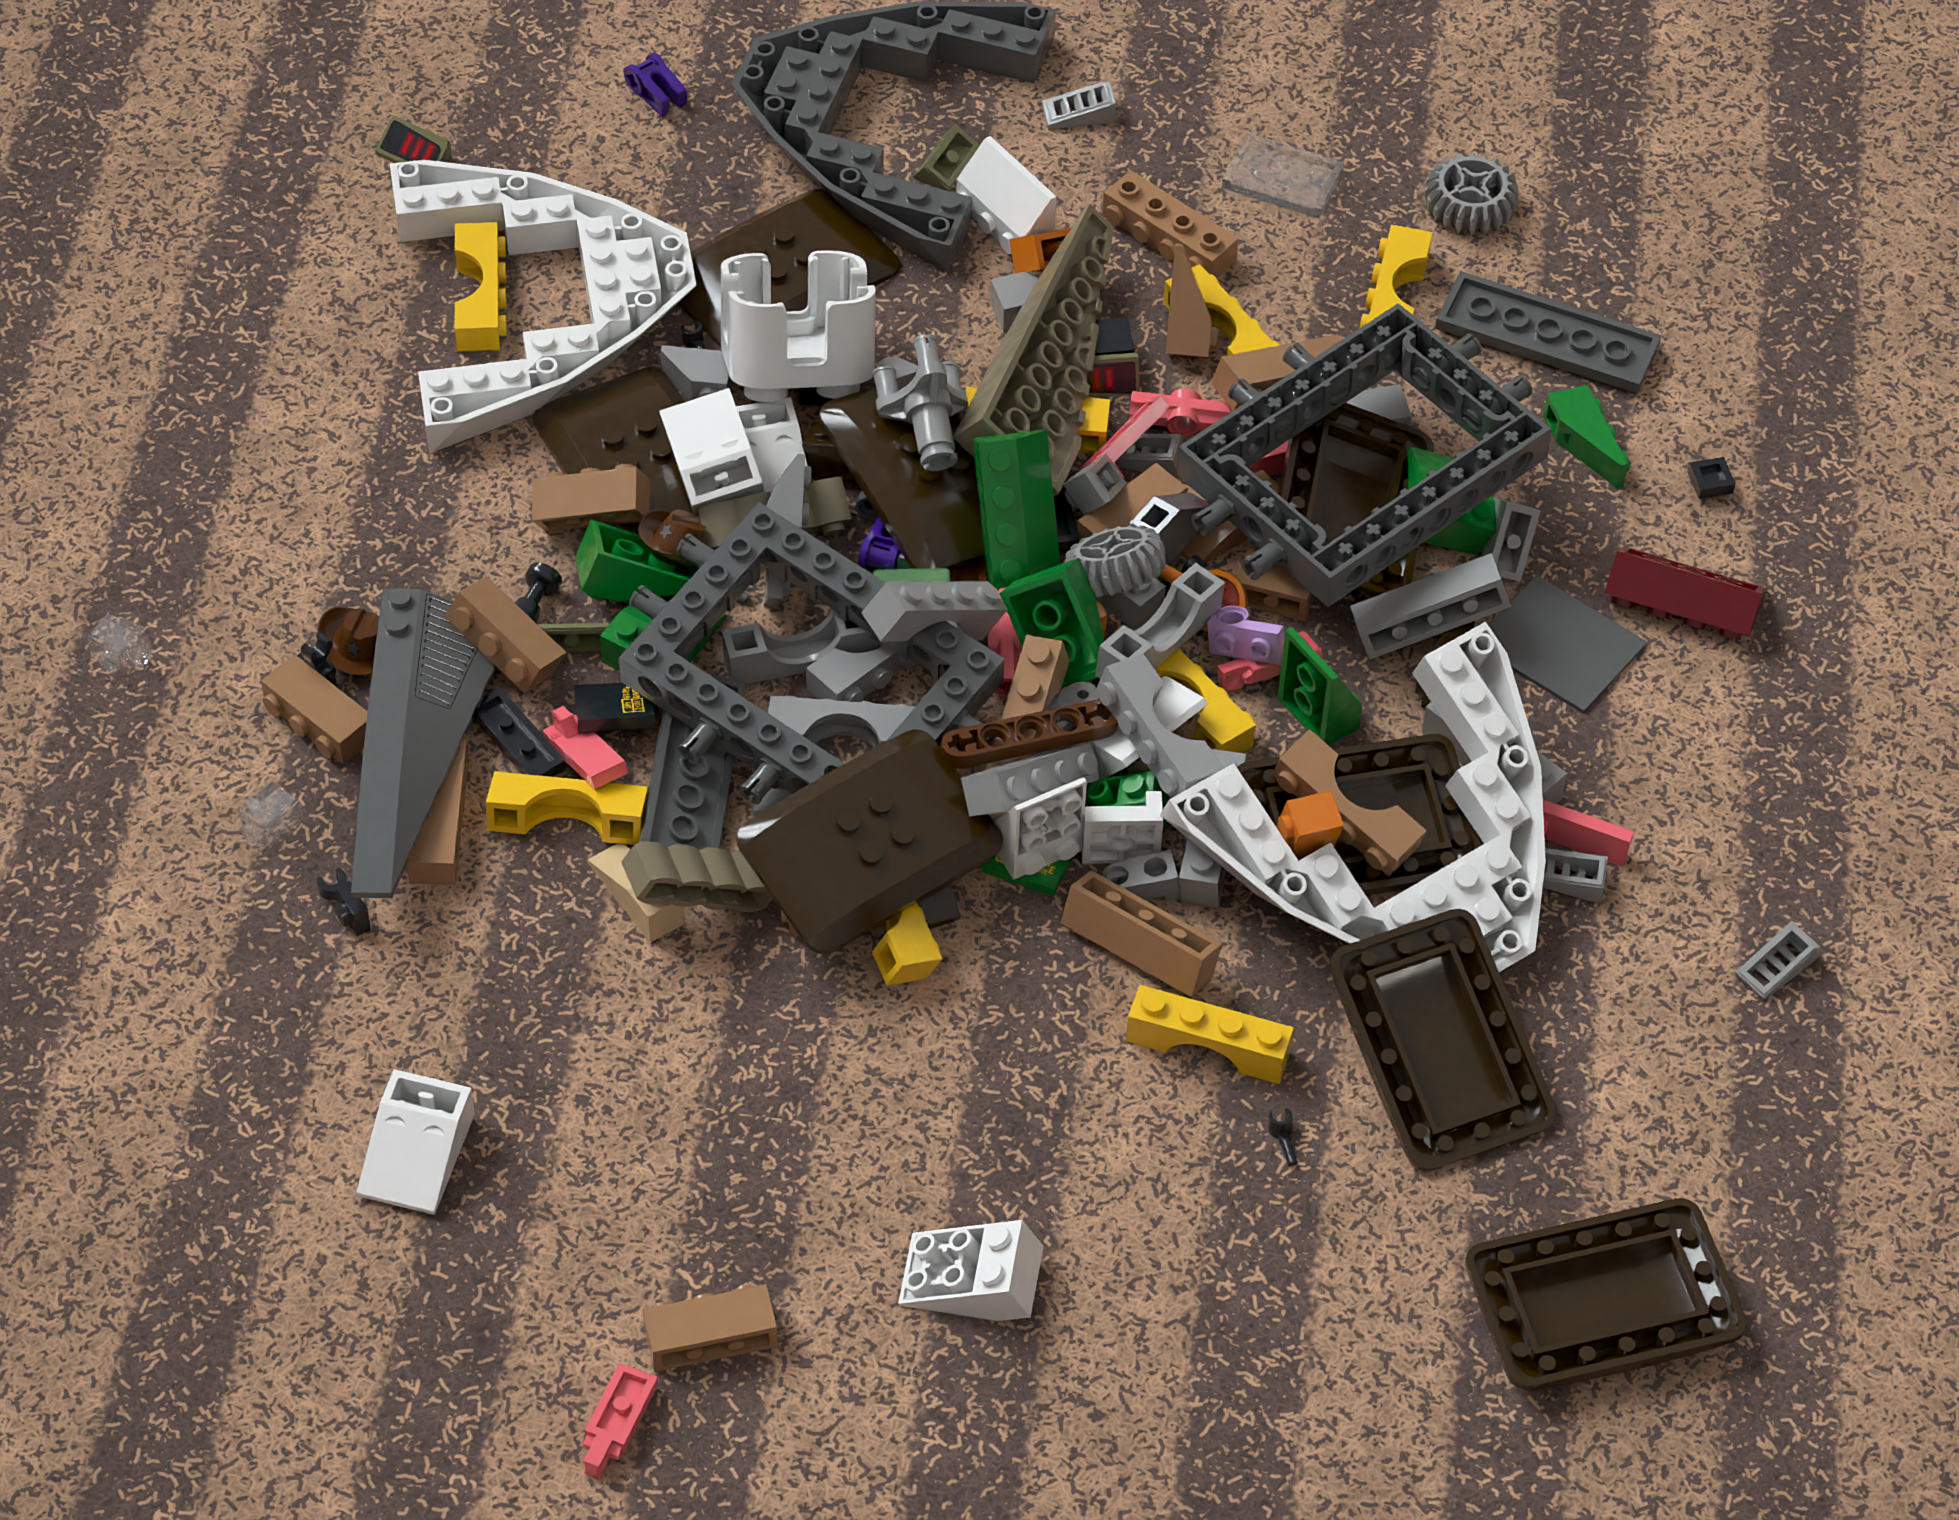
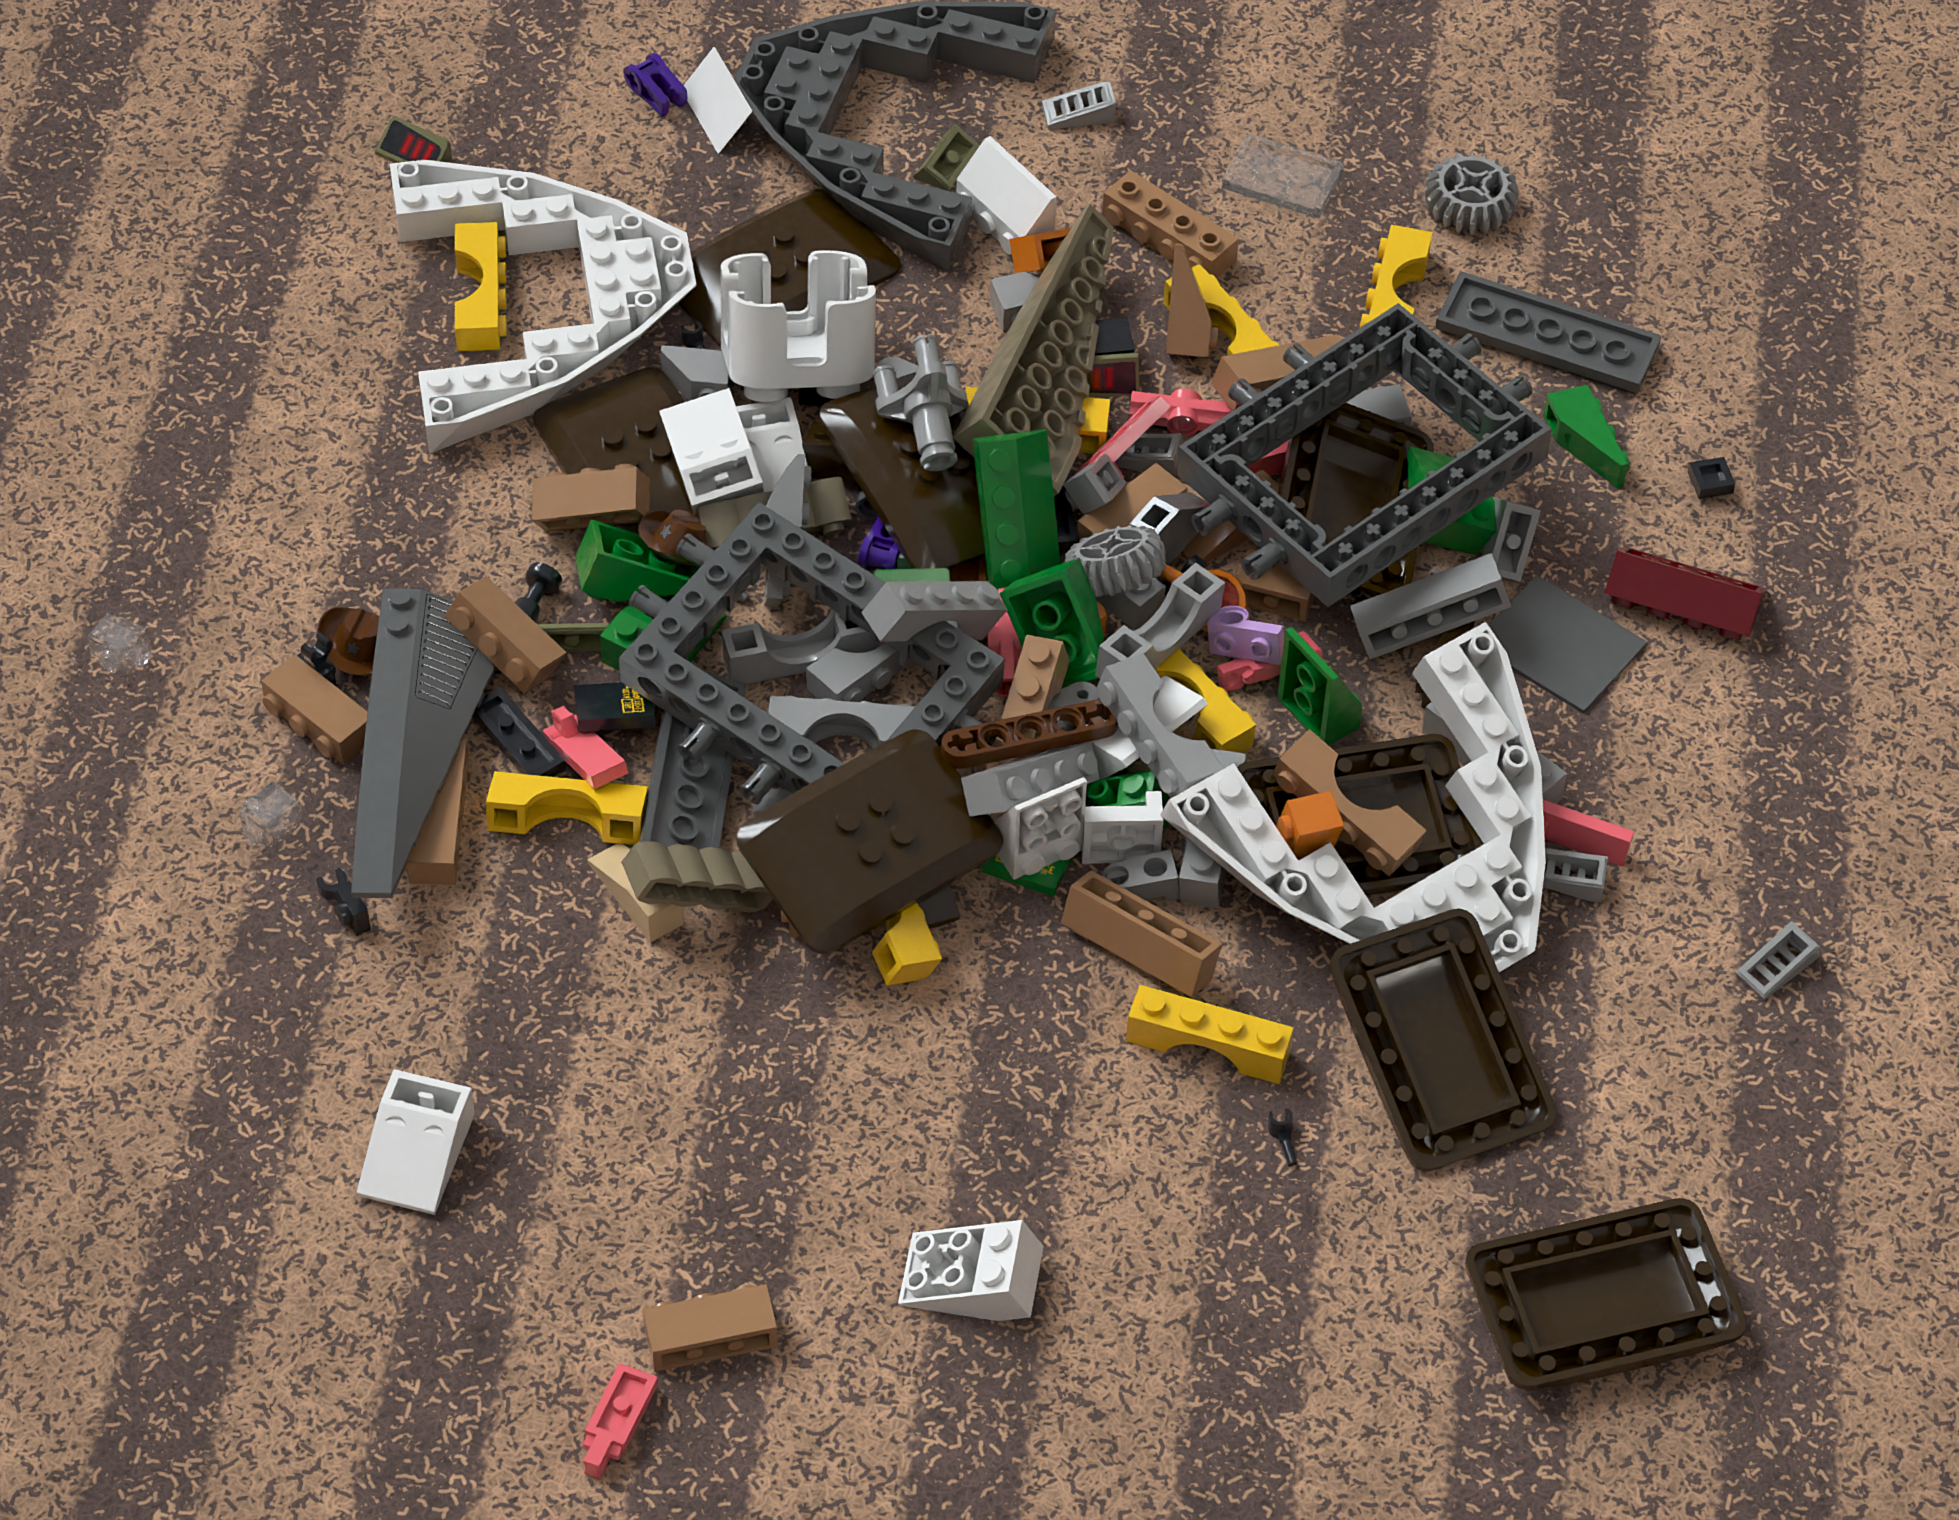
none -> white sticker [684,47,752,154]

